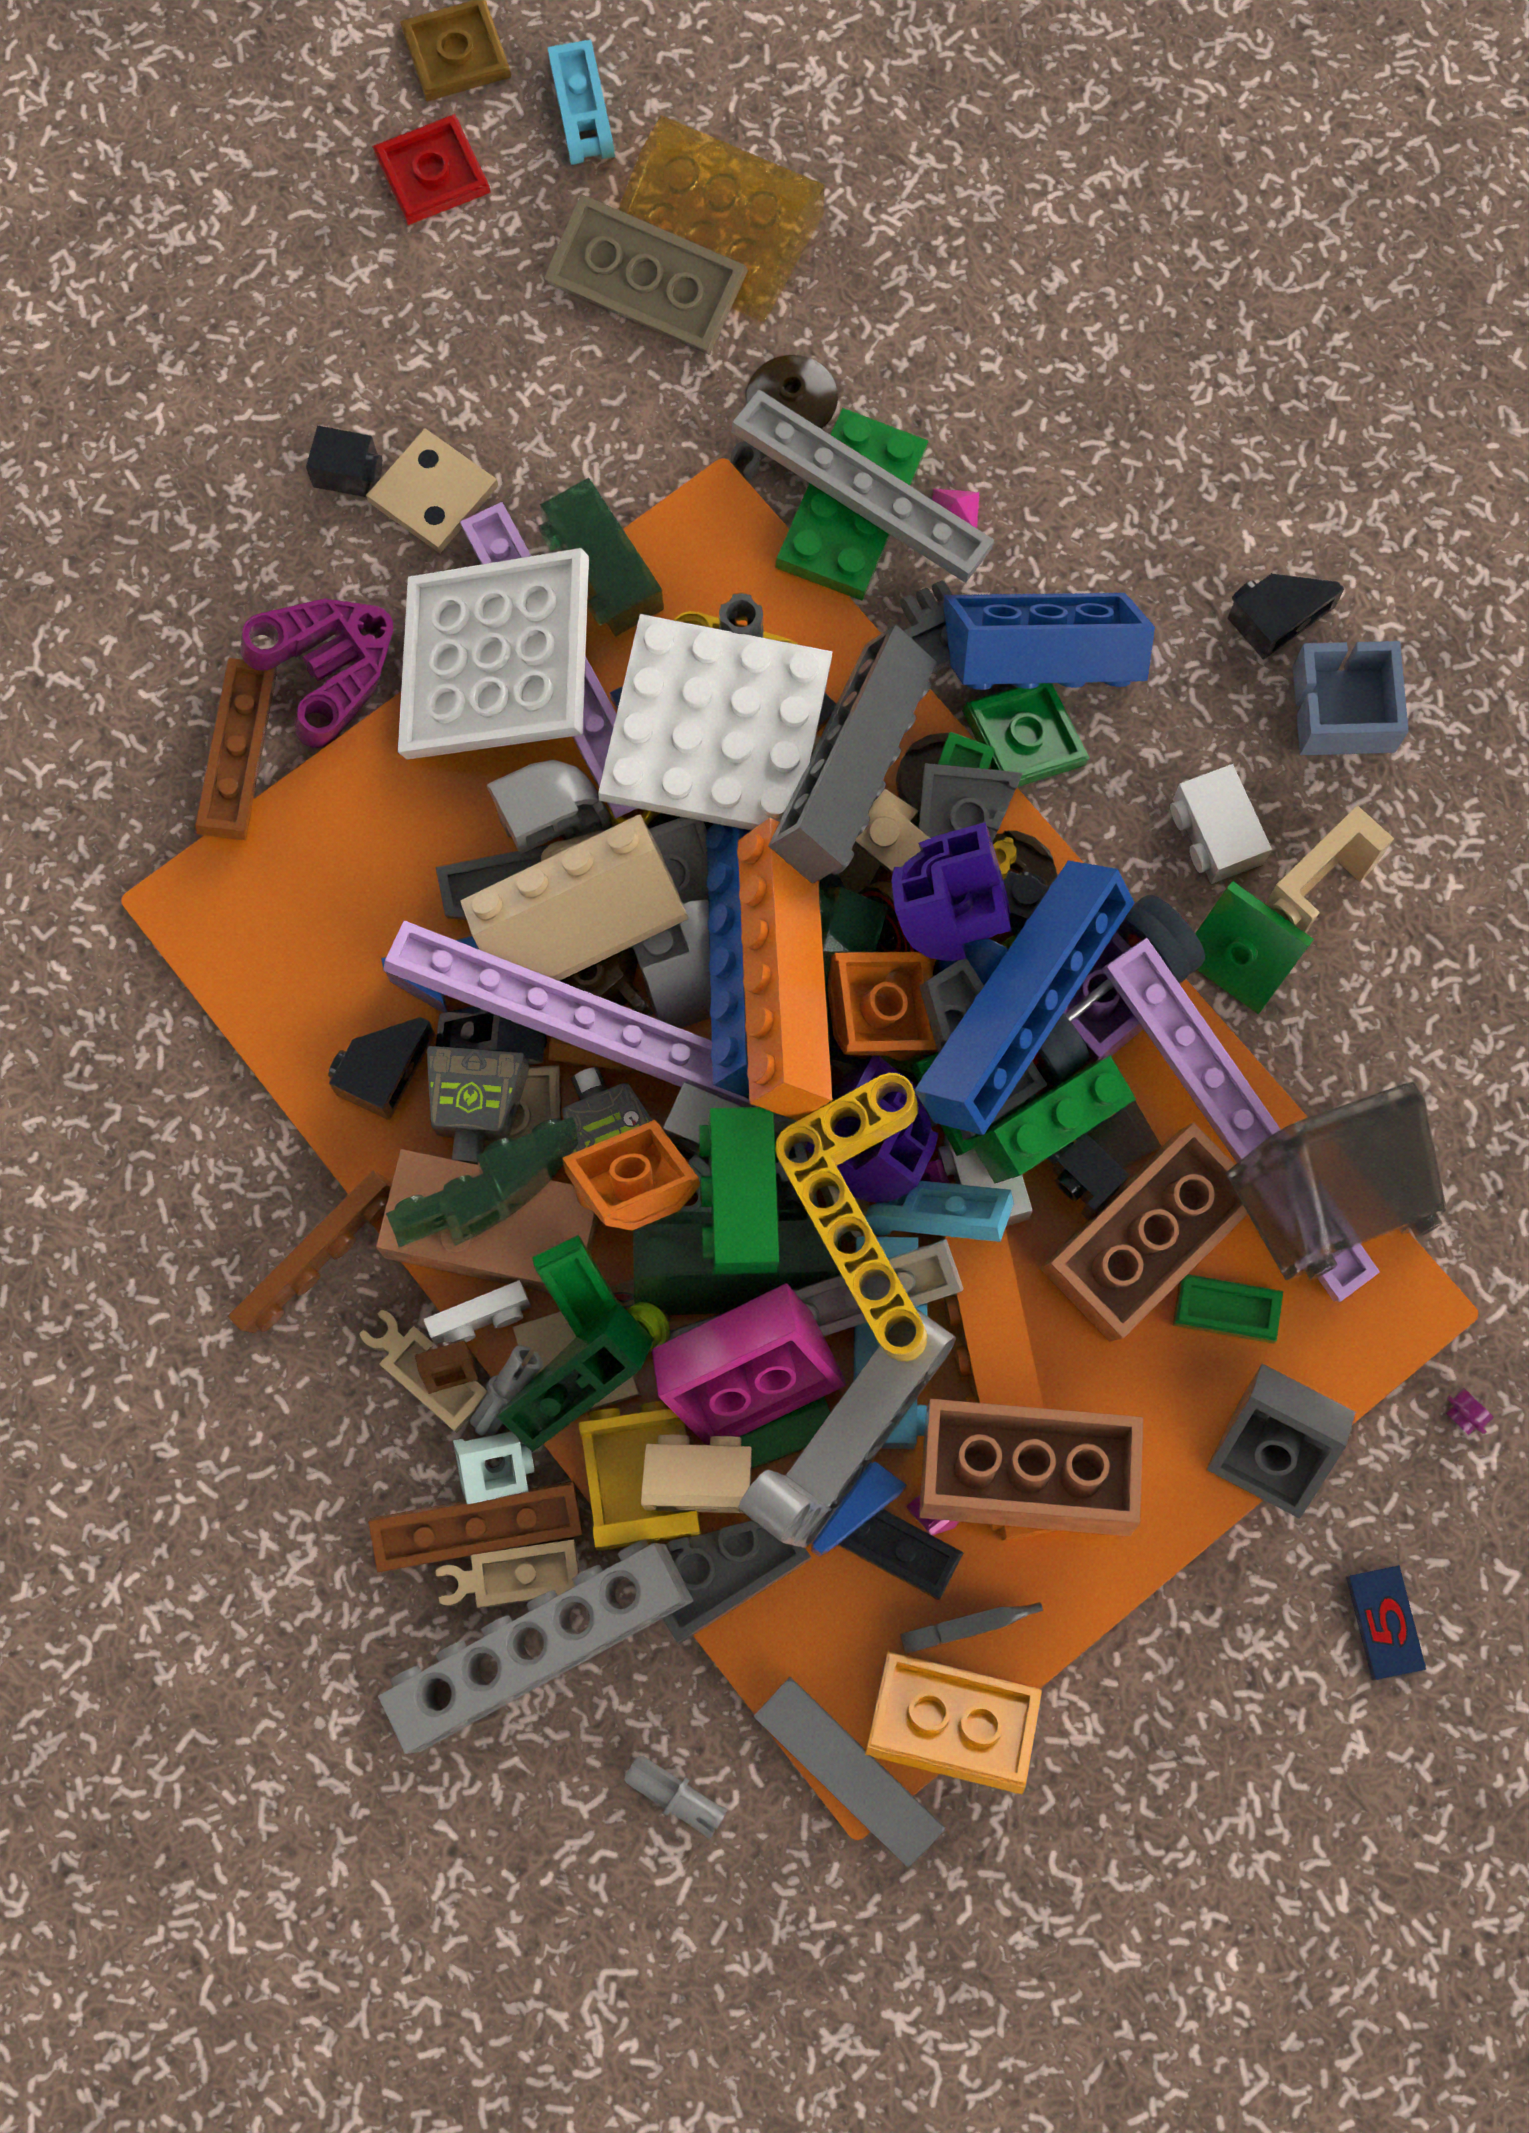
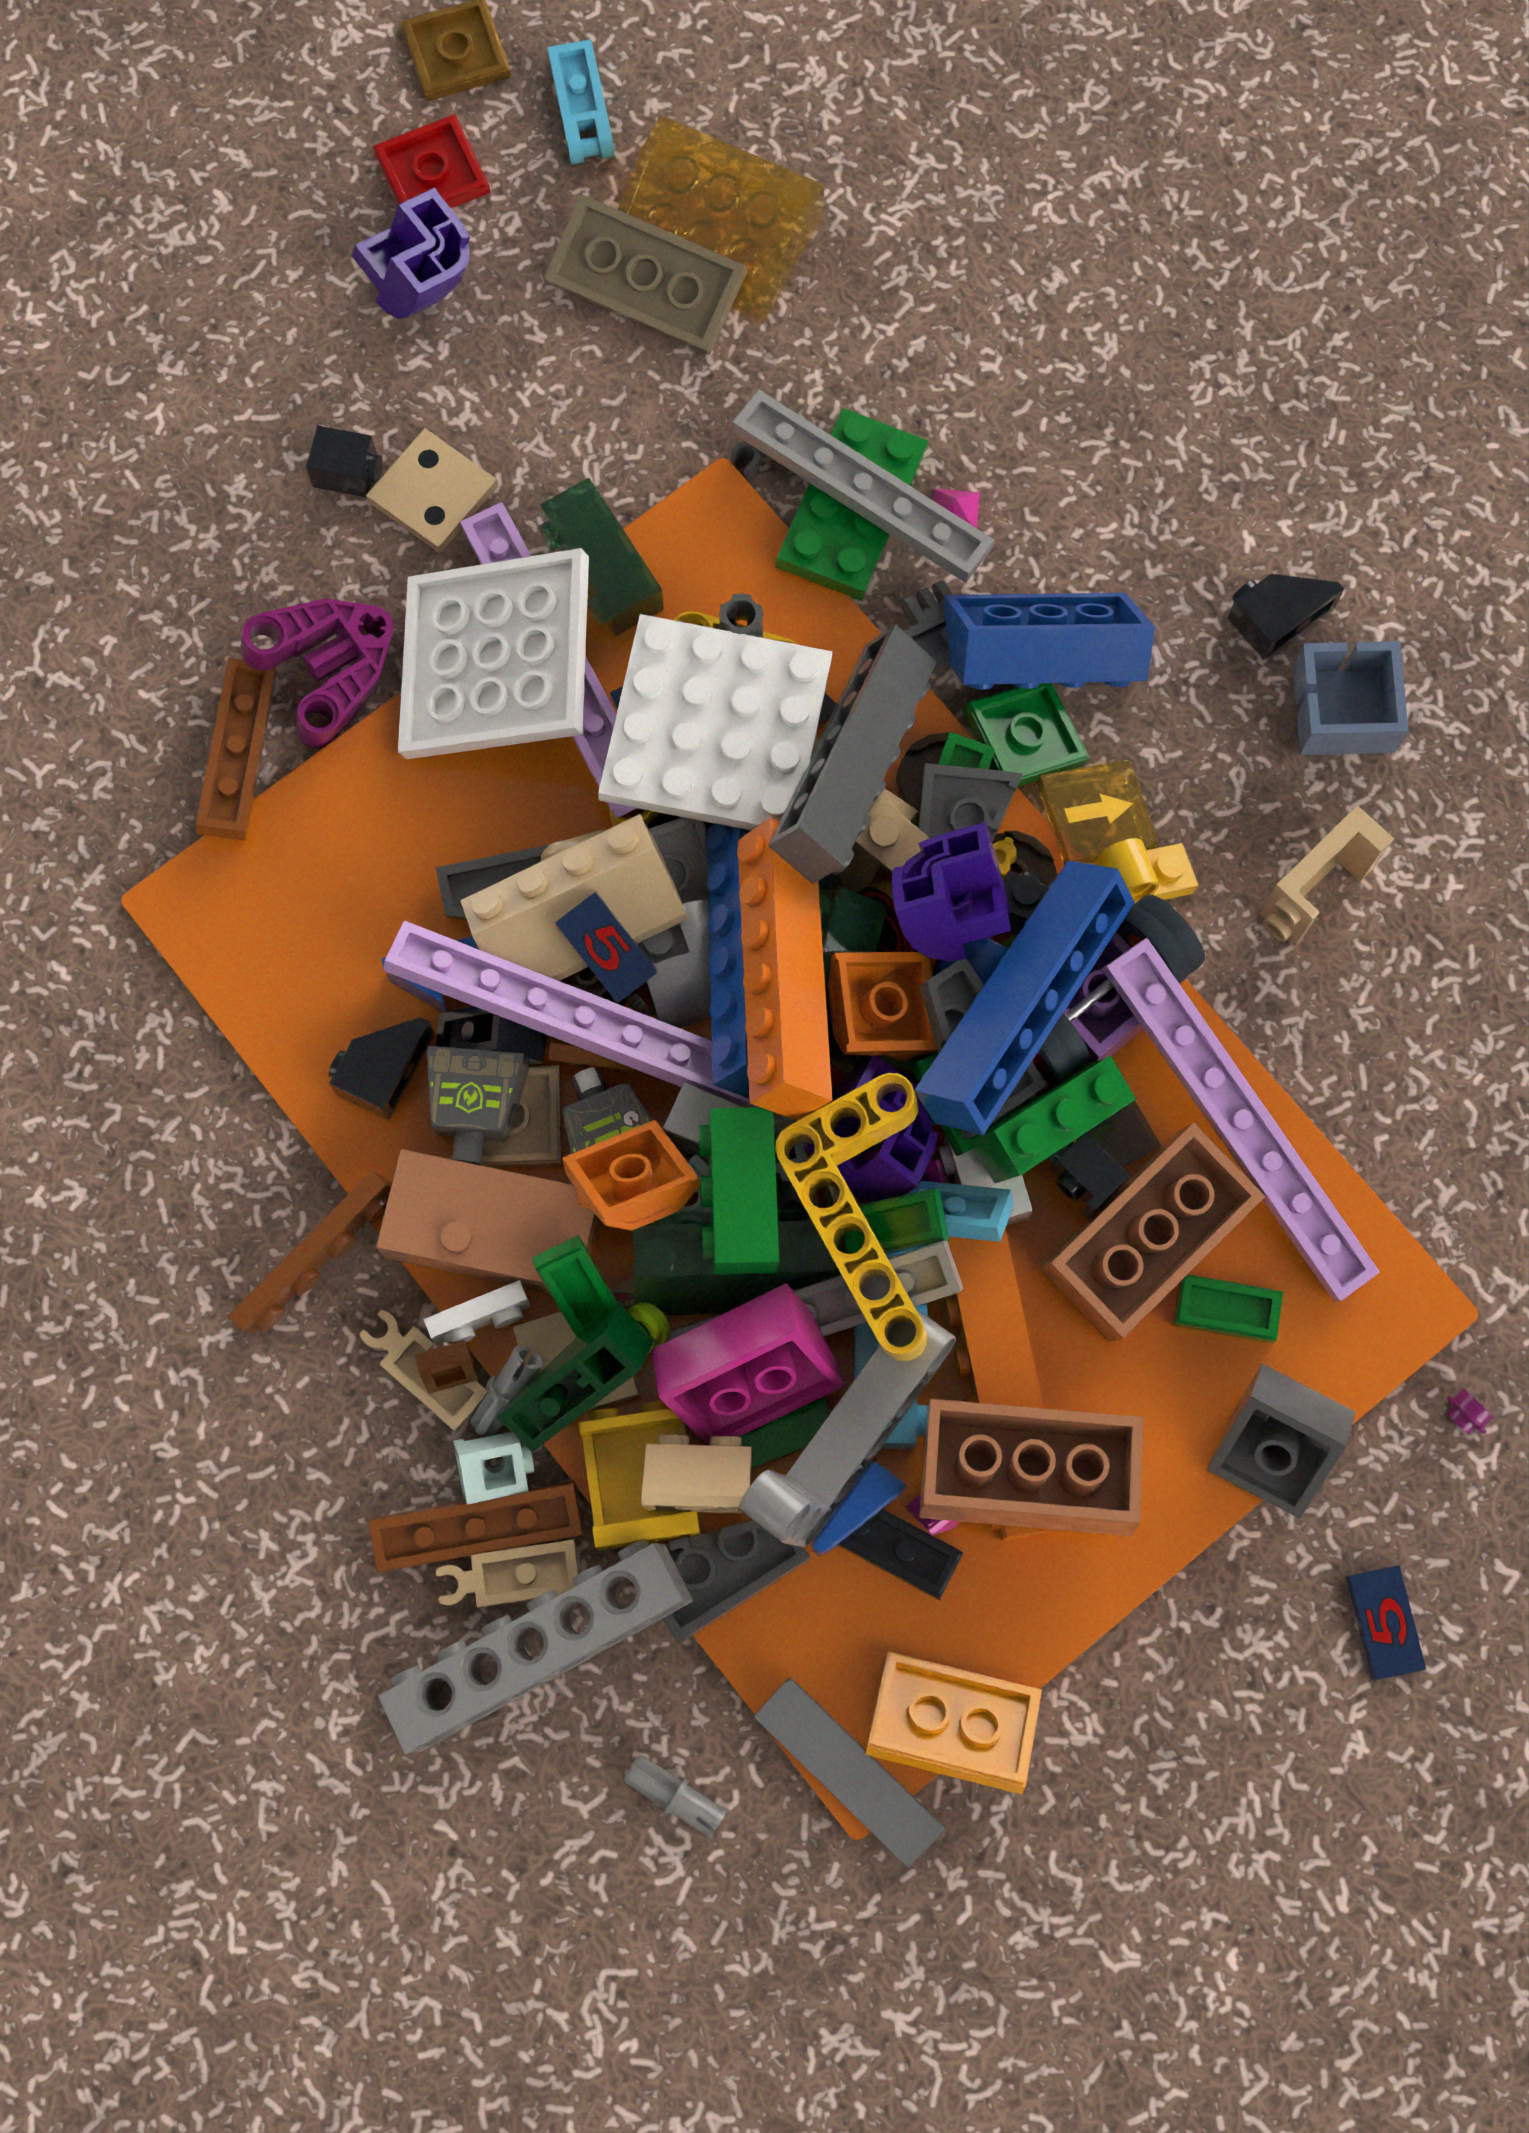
clear green slope [386,1117,578,1248] -> none
light grey brick [487,760,612,854] -> none
dark brown dish [746,355,838,429] -> none
dark grey piece [900,1602,1043,1654] -> none
white brick [1170,764,1272,884] -> none
green plate [1195,881,1314,1015] -> none
clear smoke windscreen [1225,1081,1447,1281] -> none
none -> dark purple brick [351,188,470,319]
none -> dark blue tile [555,891,658,1003]
none -> green tile [843,1188,949,1255]
none -> clear yellow tile [1037,759,1159,866]
none -> yellow plate [1092,838,1199,904]

